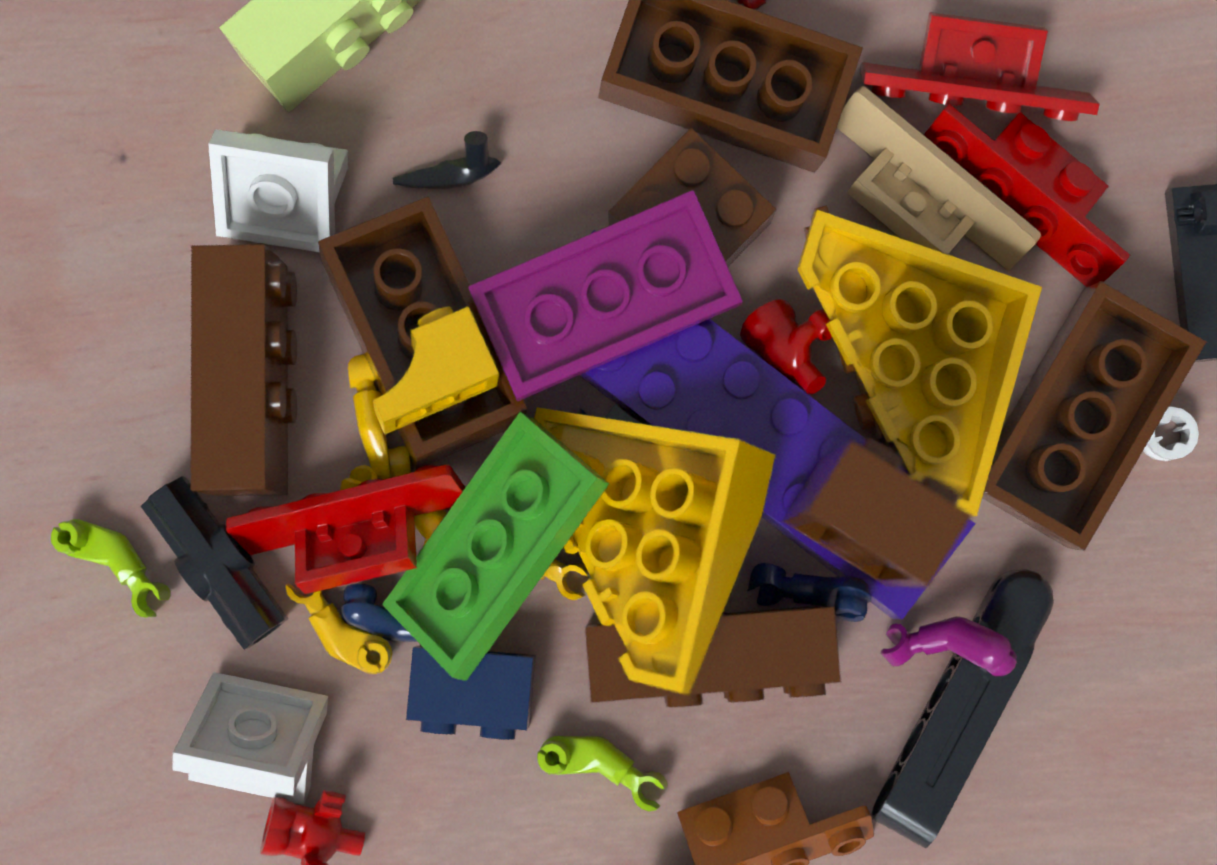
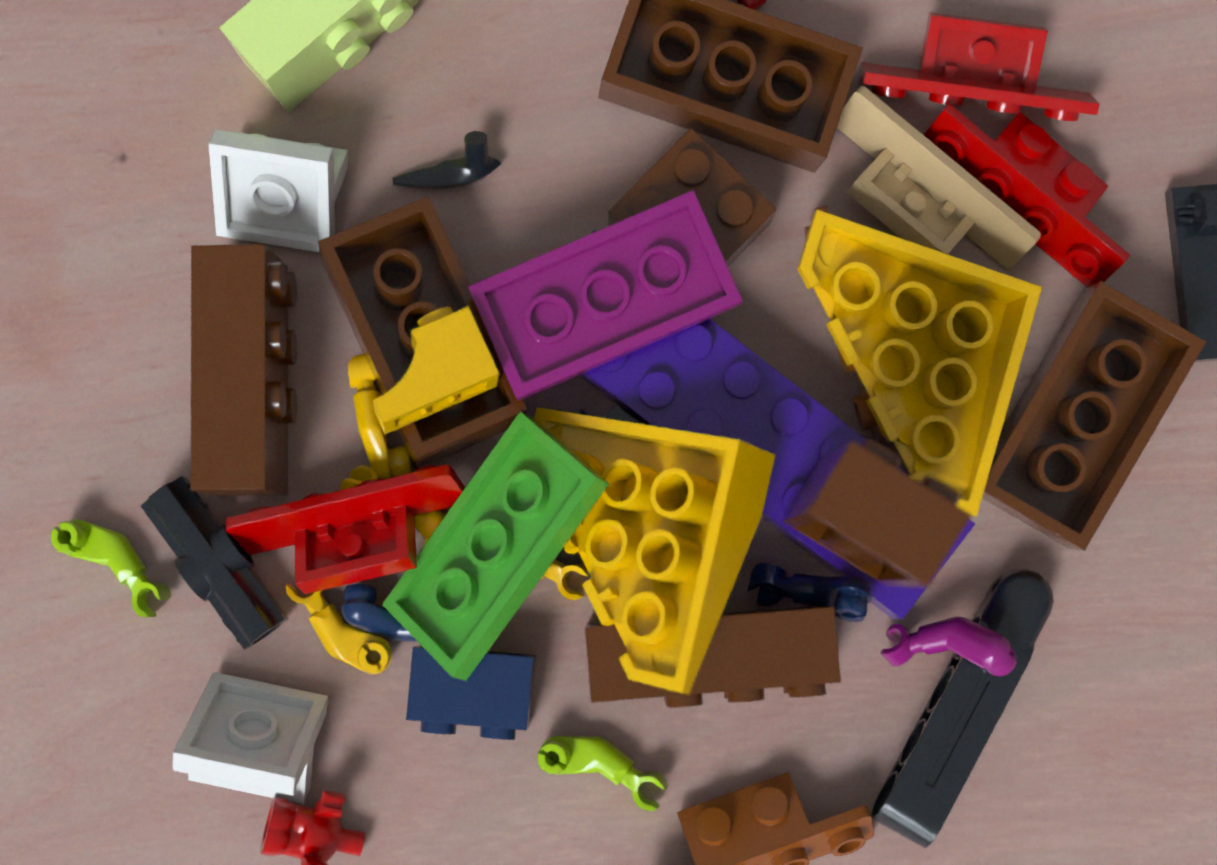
red piece [740,299,832,394] -> none
white bush [1143,407,1199,461] -> none

